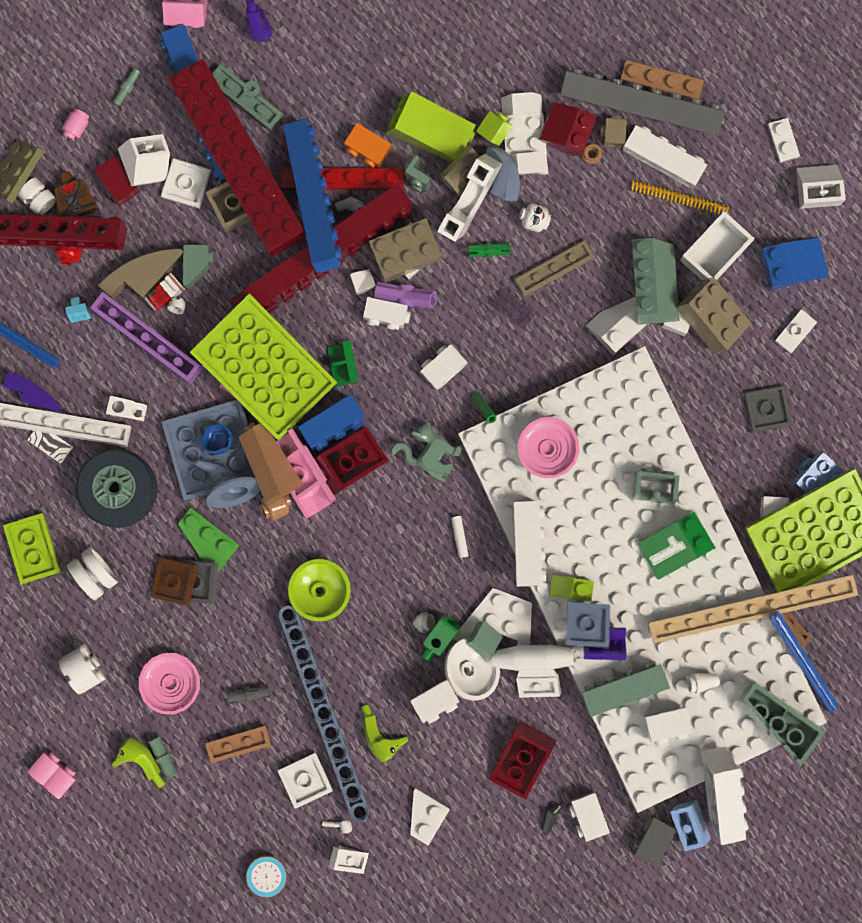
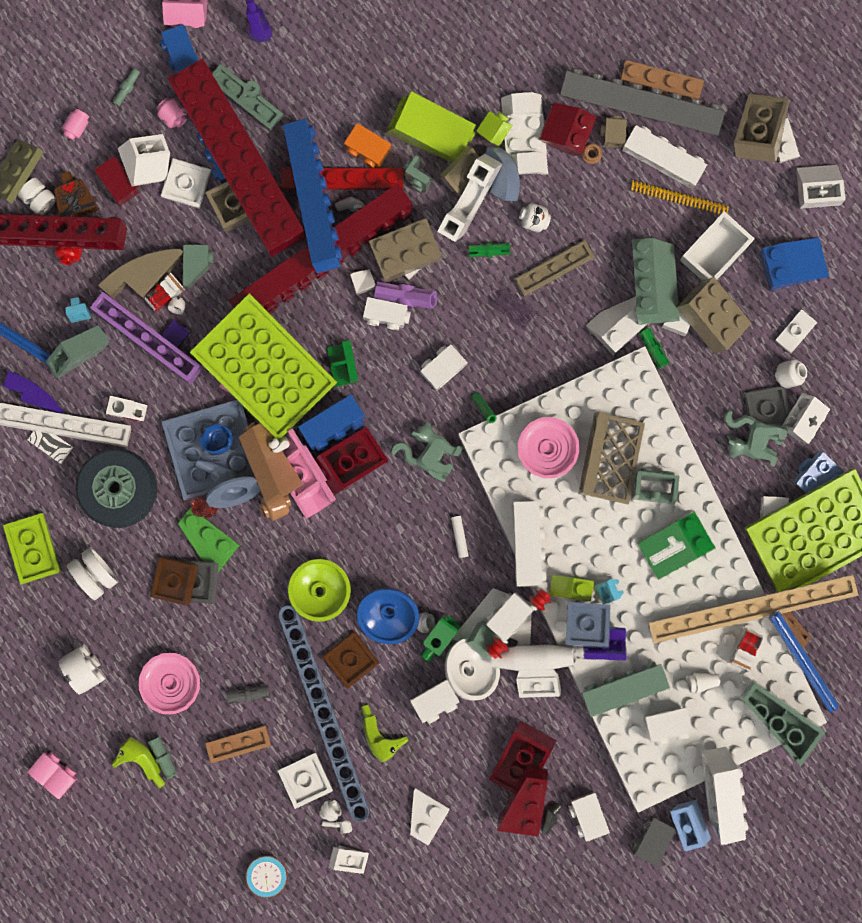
none -> sand green slope [46,325,110,378]
none -> bright pink head [157,98,187,128]
none -> dark purple tile [161,320,190,348]
none -> clear red bush [191,499,218,517]
none -> white arm [268,435,290,453]
none -> white plate [319,800,341,821]
none -> reddish brown tile [322,631,380,689]
none -> blue dish [357,588,419,644]
none -> white brick [486,589,552,659]
none -> dark red wedge [497,766,548,837]
none -> dark tan fence [578,412,645,505]
none -> medium azure tile [595,579,624,604]
none -> green pin [639,327,670,369]
none -> sand green animal [724,410,788,467]
none -> leg [729,629,763,671]
none -> dark tan slope [734,94,789,163]
none -> white head [775,360,807,388]
none -> white brick [782,393,830,444]

